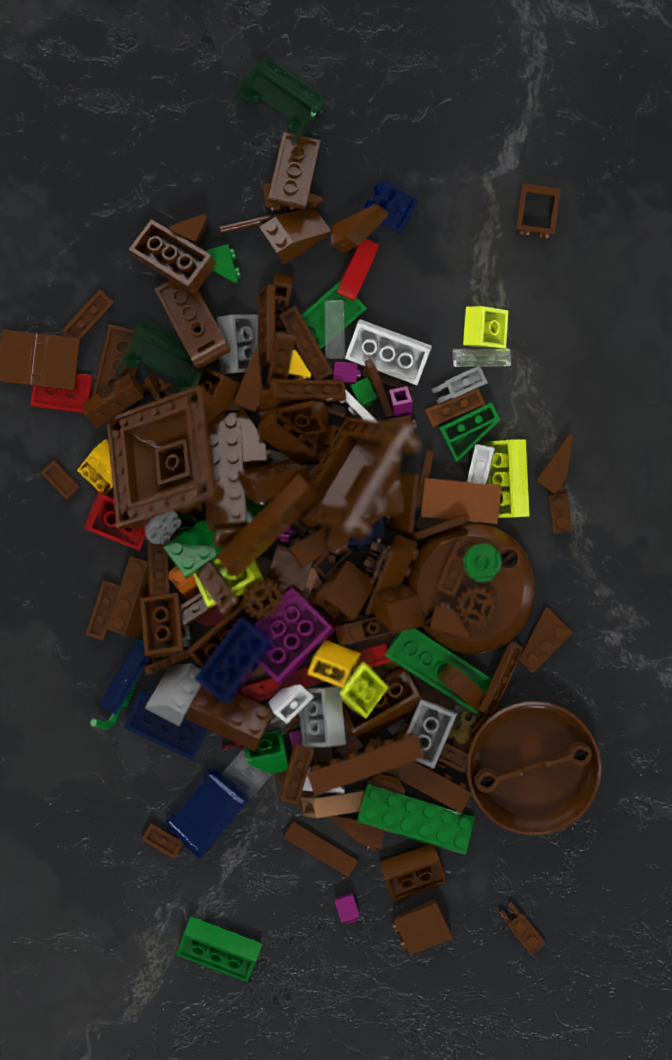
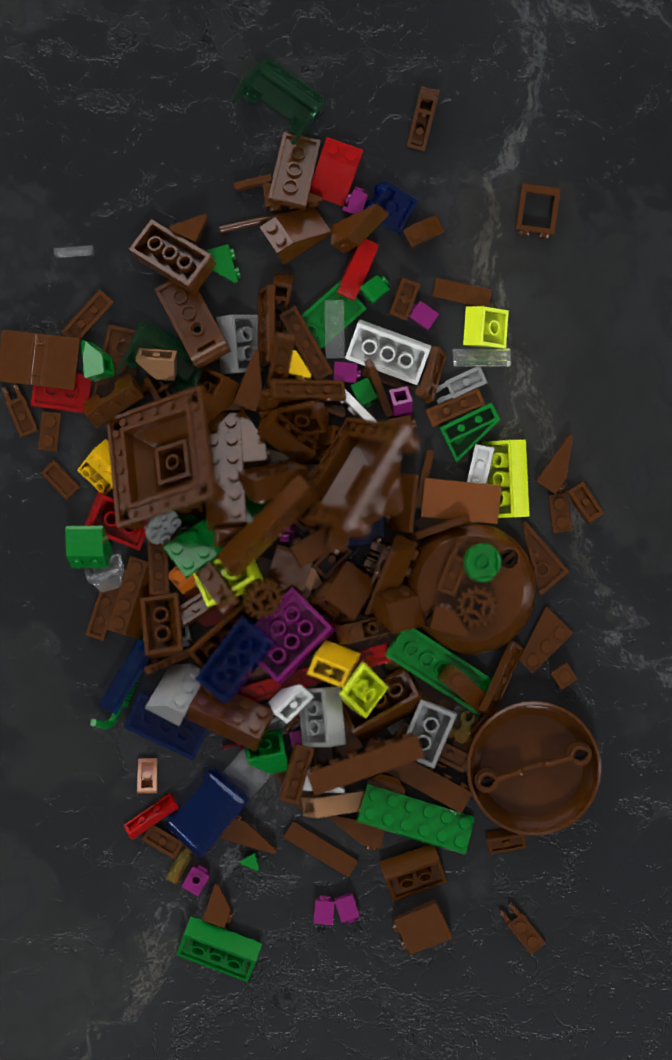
none -> reddish brown hinge [2,383,39,438]
none -> reddish brown plate [38,411,62,452]
none -> clear tile [54,245,94,258]
none -> green slope [65,526,112,569]
none -> green slope [81,340,115,381]
none -> clear slope [84,553,125,593]
none -> red tile [123,793,179,840]
none -> medium nougat slope [136,348,178,381]
none -> nougat slope [137,758,158,793]
none -> clear yellow cylinder [166,846,193,884]
none -> magenta brick [181,864,210,896]
none -> reddish brown slope [203,882,233,928]
none -> reddish brown slope [220,812,277,855]
none -> reddish brown tile [233,174,272,192]
none -> green slope [240,852,259,871]
none -> red slope [309,137,363,207]
none -> magenta brick [313,895,335,925]
none -> magenta brick [342,187,368,216]
none -> green slope [360,275,390,305]
none -> reddish brown hinge [387,277,420,320]
none -> reddish brown slope [402,215,445,250]
none -> reddish brown slope [406,86,440,151]
none -> magenta brick [409,301,439,331]
none -> reddish brown plate [415,346,447,403]
none -> reddish brown tile [432,278,492,307]
none -> reddish brown slope [485,828,527,855]
none -> reddish brown wing [521,521,569,596]
none -> reddish brown brick [549,662,578,690]
none -> reddish brown plate [566,481,604,524]

